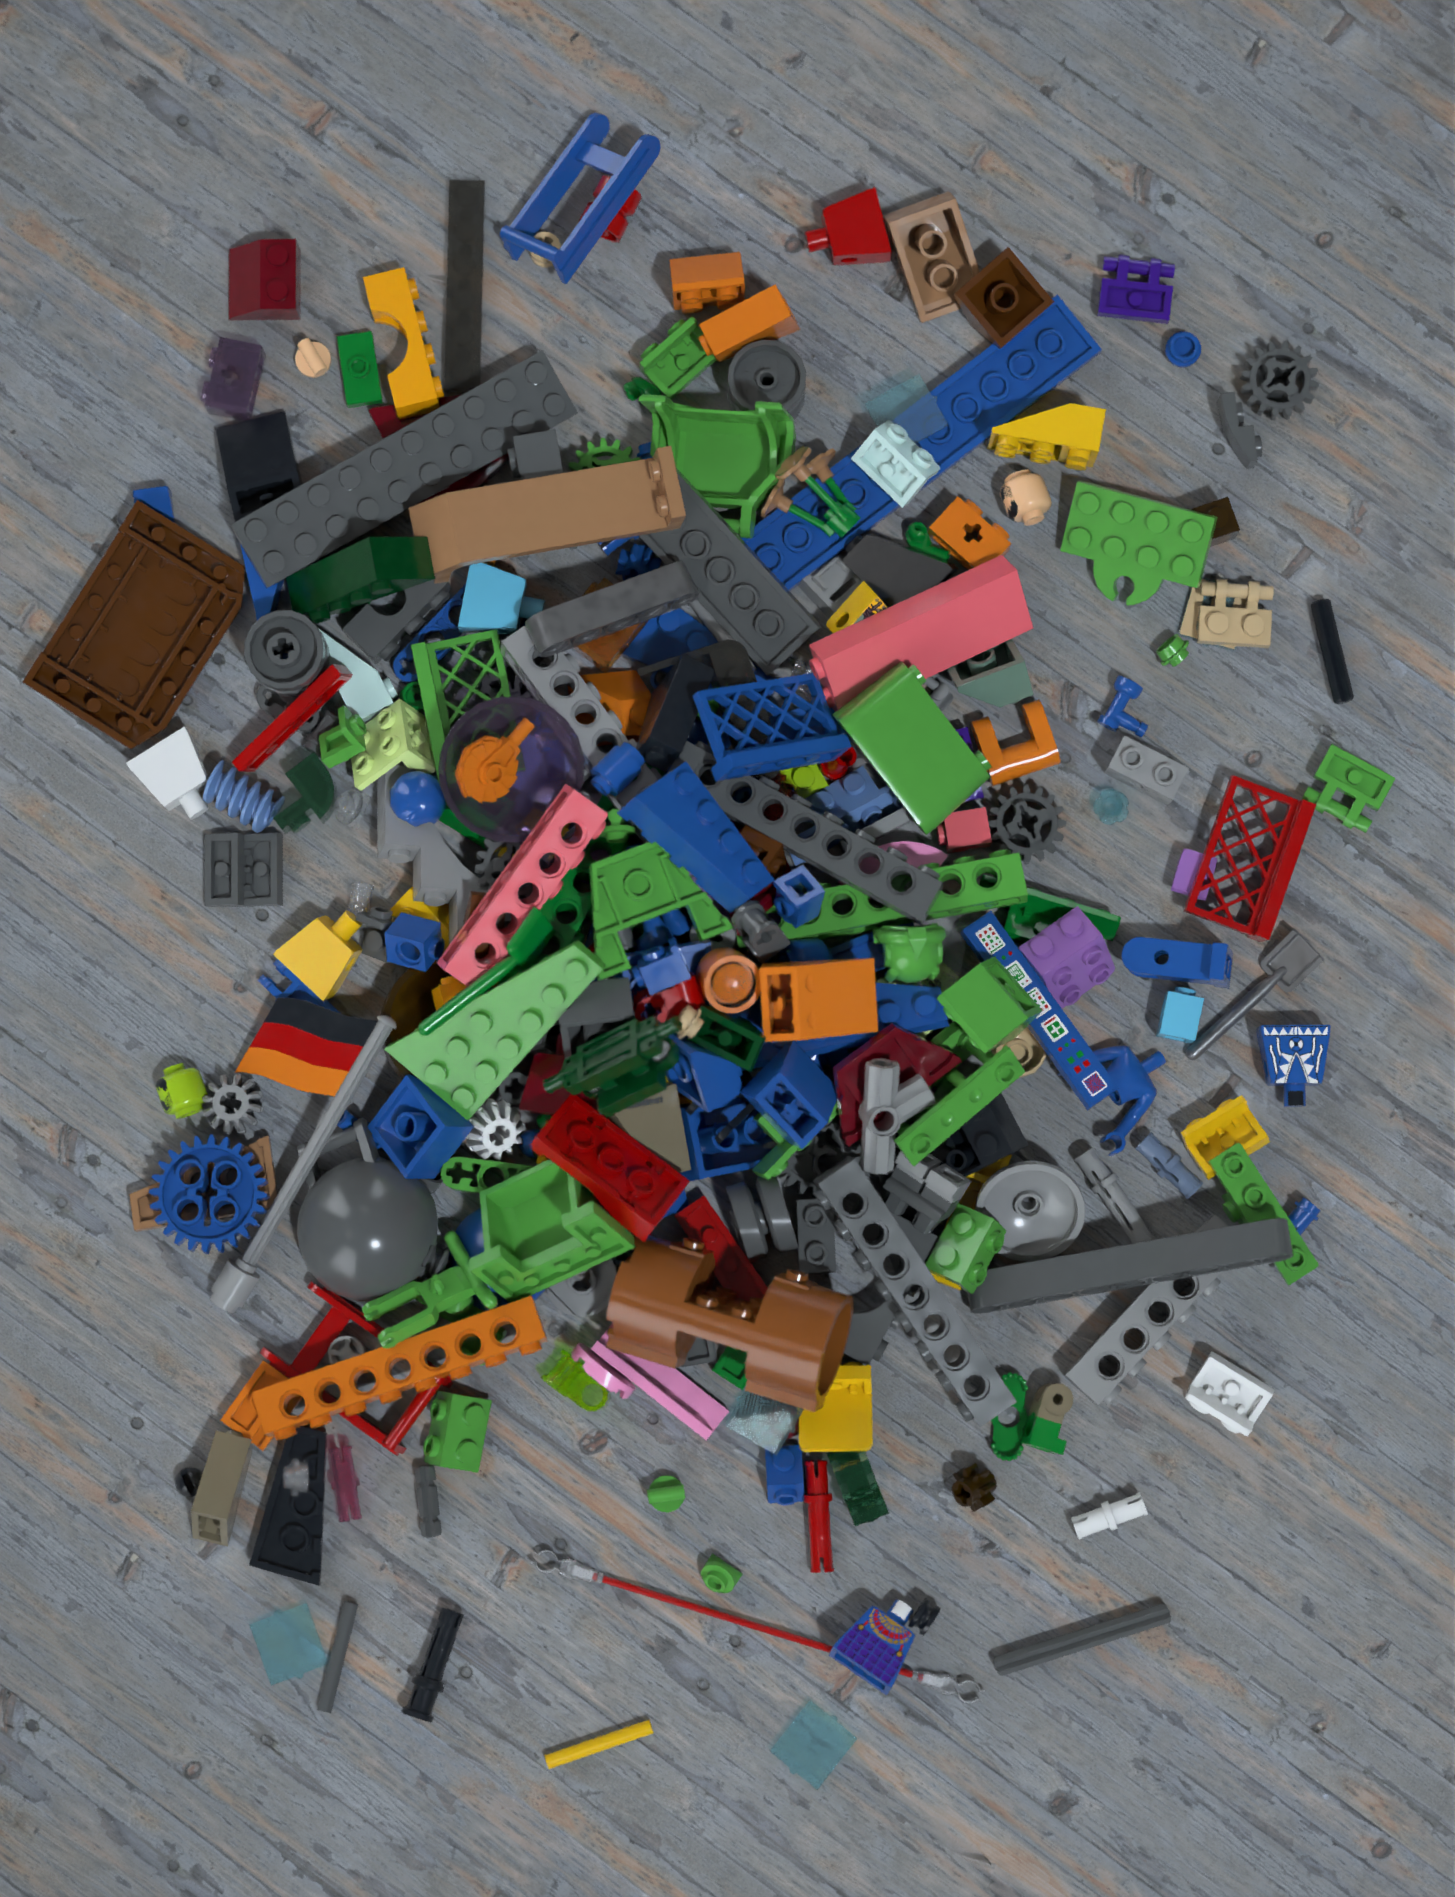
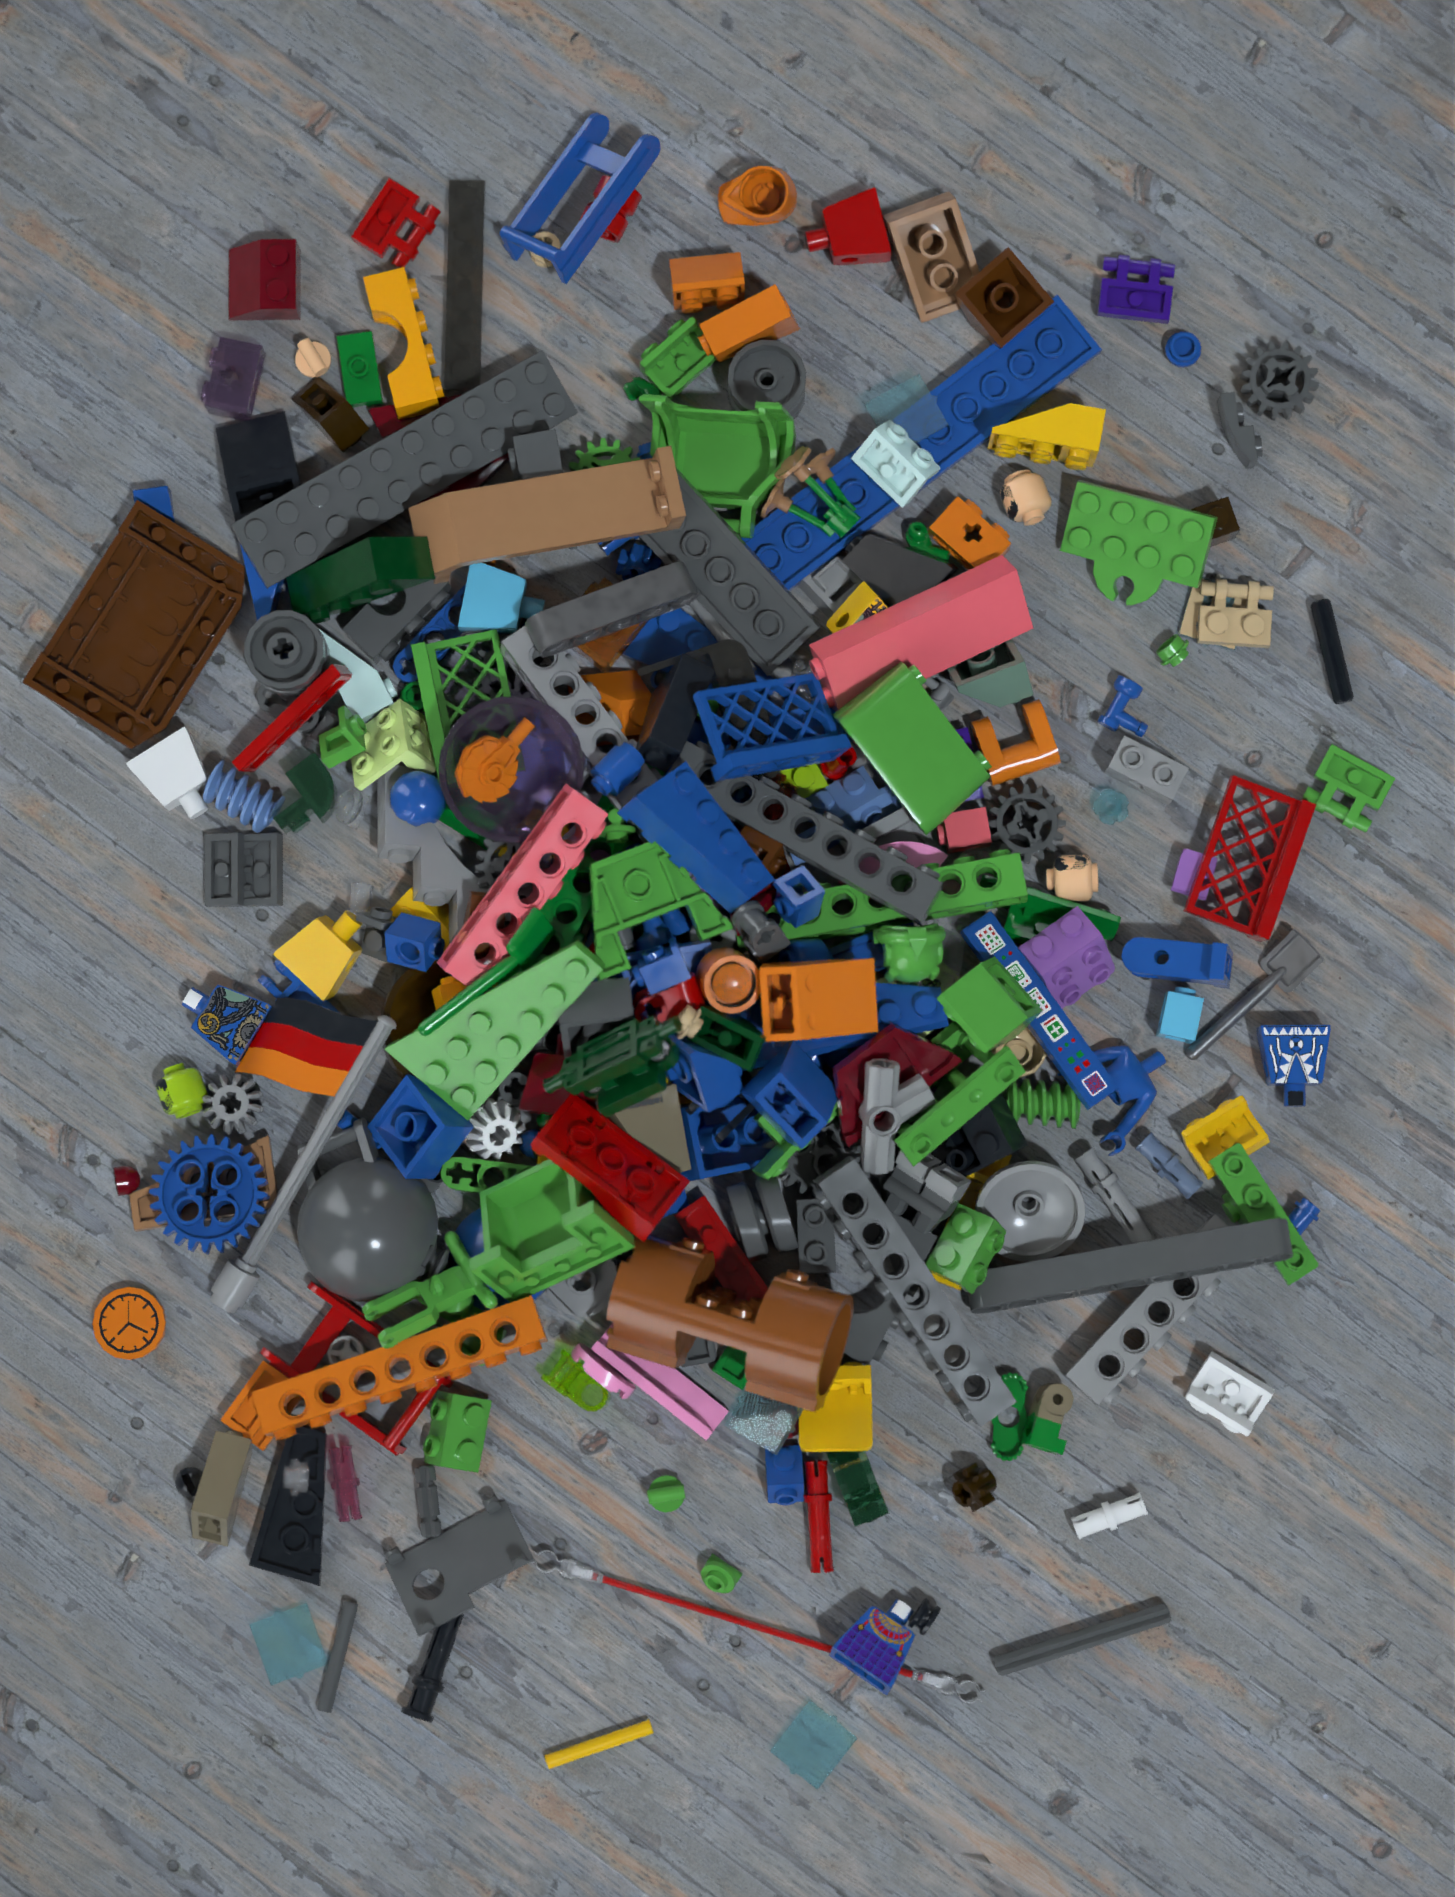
none -> orange tile [92,1287,166,1360]
none -> dark red hinge [113,1166,140,1196]
none -> torso [182,984,272,1066]
none -> dark brown slope [292,377,370,452]
none -> red plate [351,178,441,269]
none -> dark grey piece [384,1495,534,1637]
none -> orange helmet [718,166,797,226]
none -> bright green piece [1006,1078,1081,1129]
none -> light nougat head [1046,855,1099,902]

